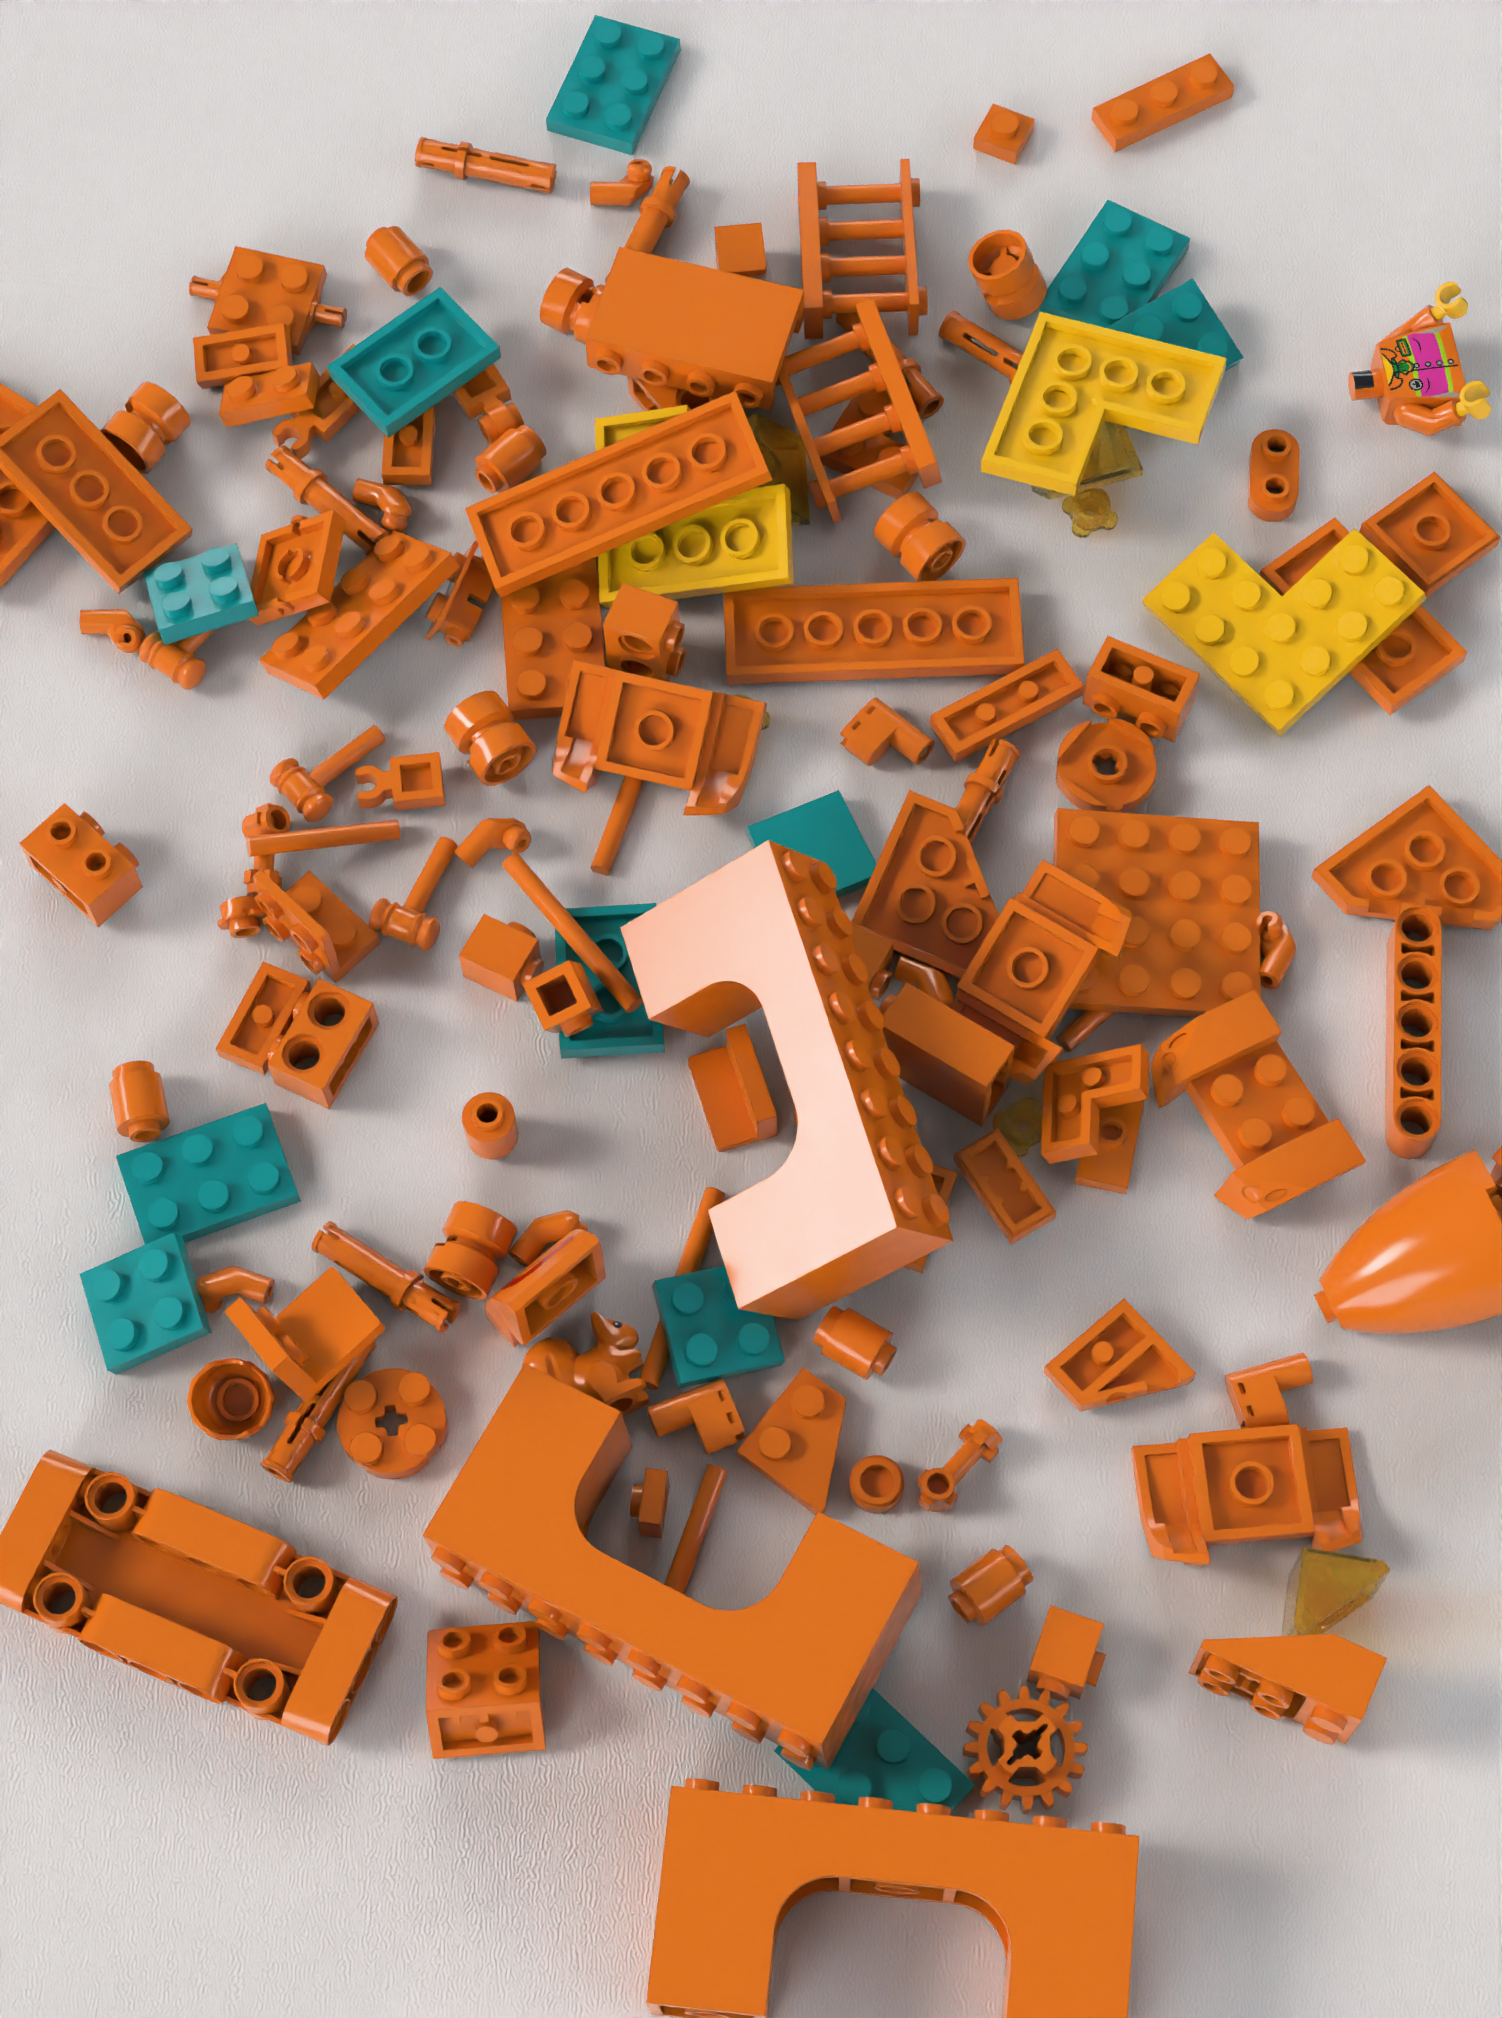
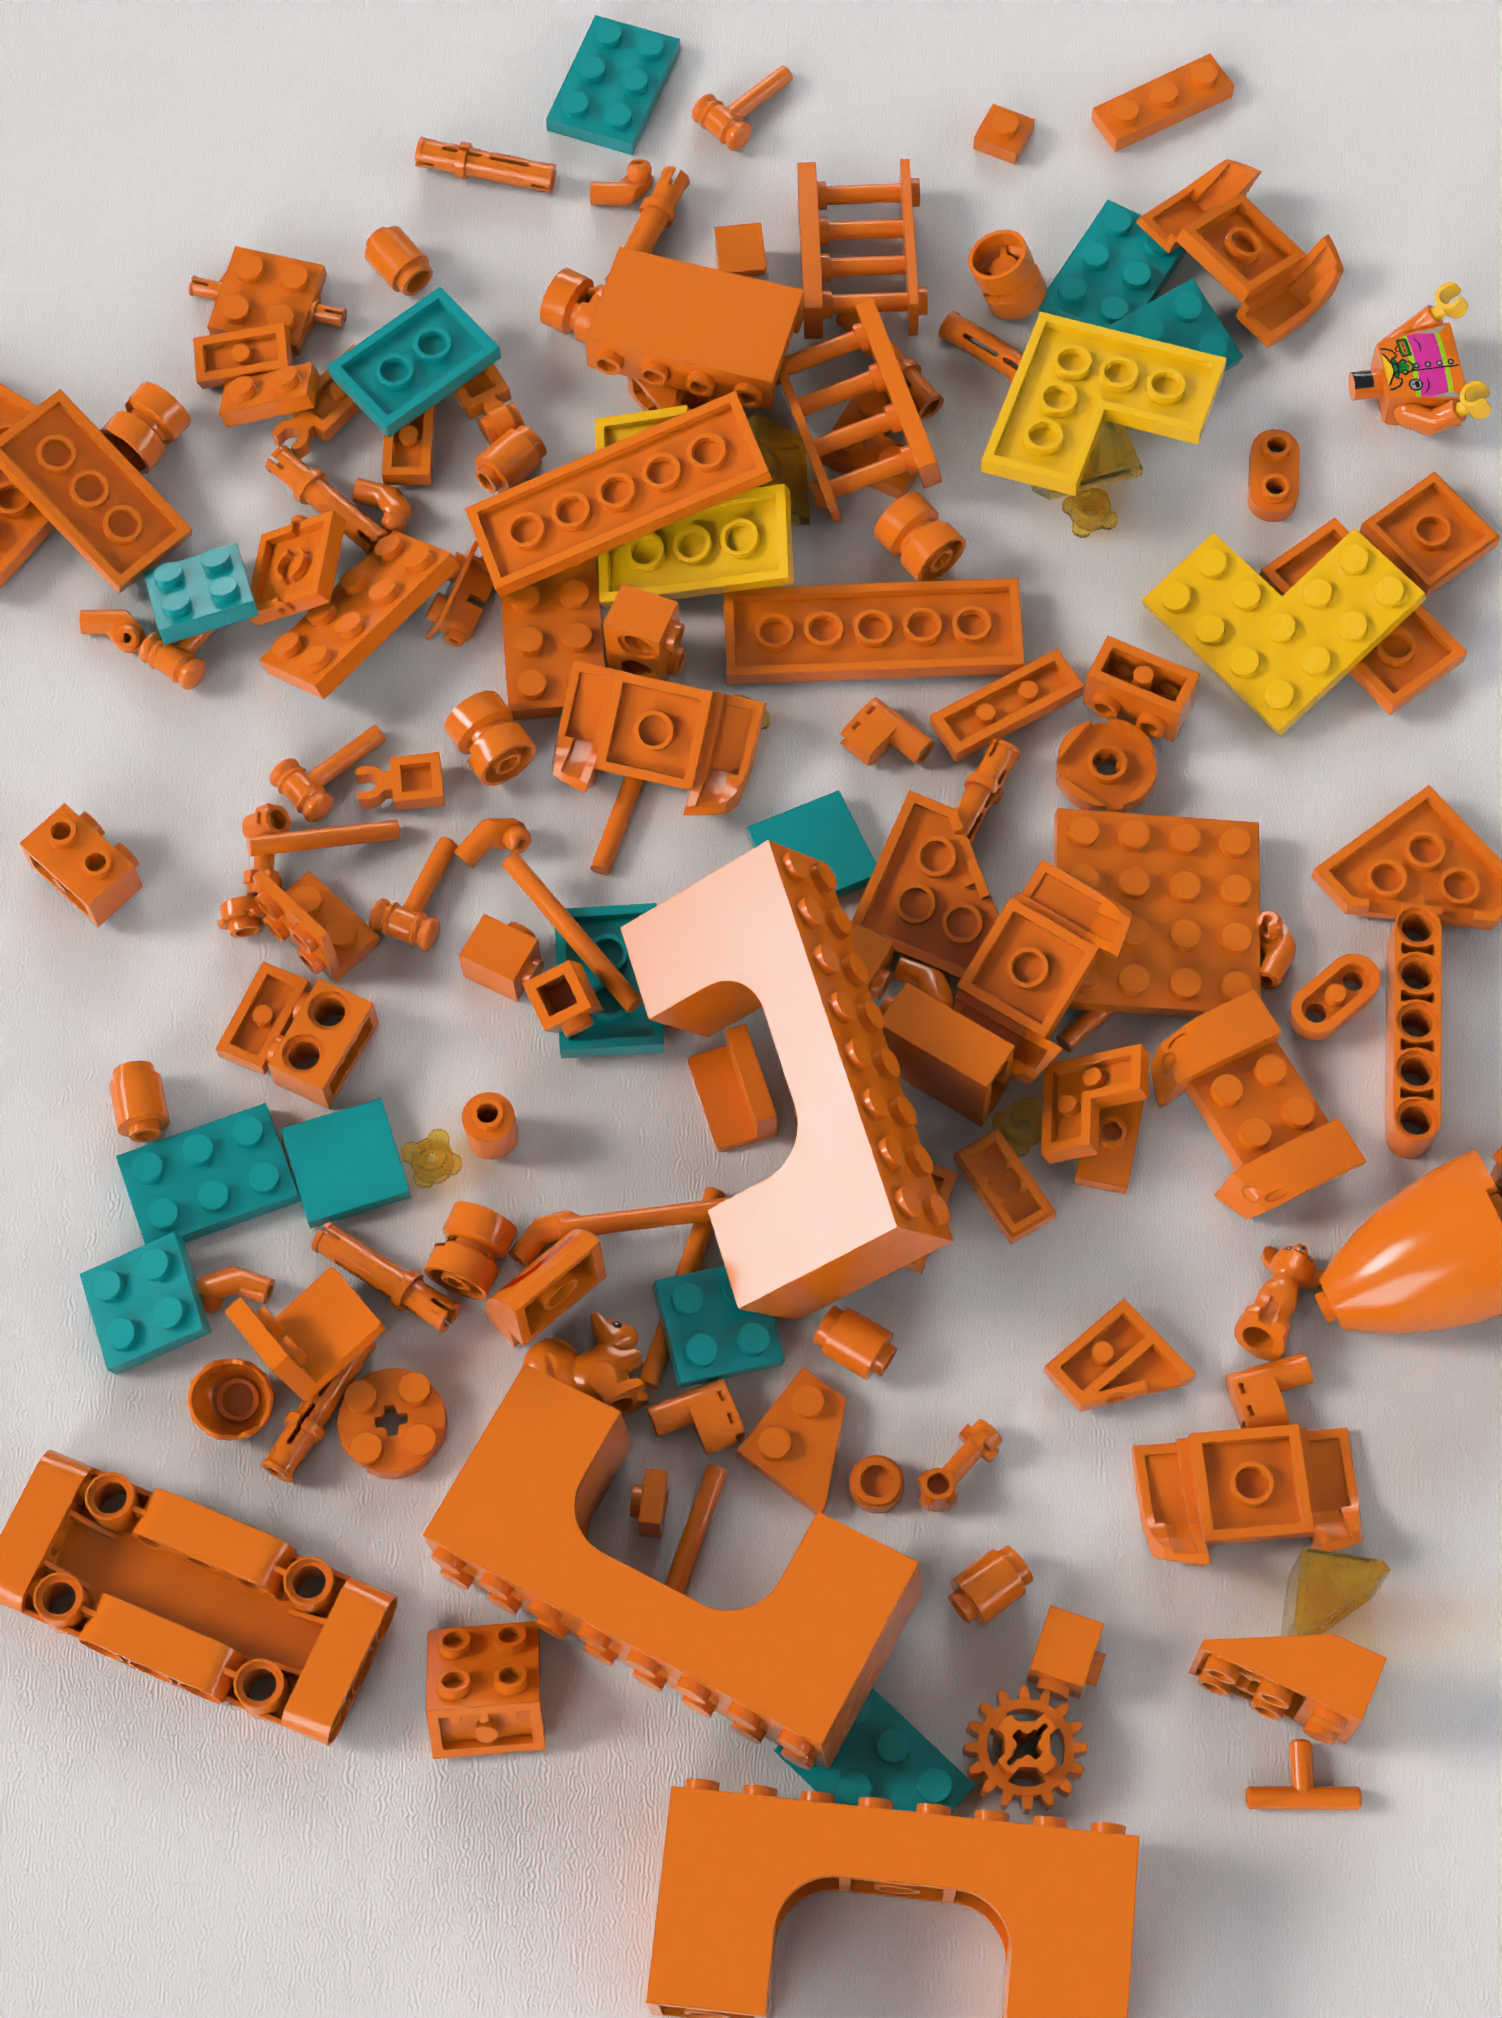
none -> teal tile [281,1098,412,1229]
none -> clear yellow plate [401,1129,462,1188]
none -> orange bar [558,1197,731,1239]
none -> orange piece [692,65,793,151]
none -> orange piece [1136,159,1344,348]
none -> orange animal [1234,1243,1324,1361]
none -> orange piece [1245,1739,1362,1810]
none -> orange plate [1289,953,1381,1041]

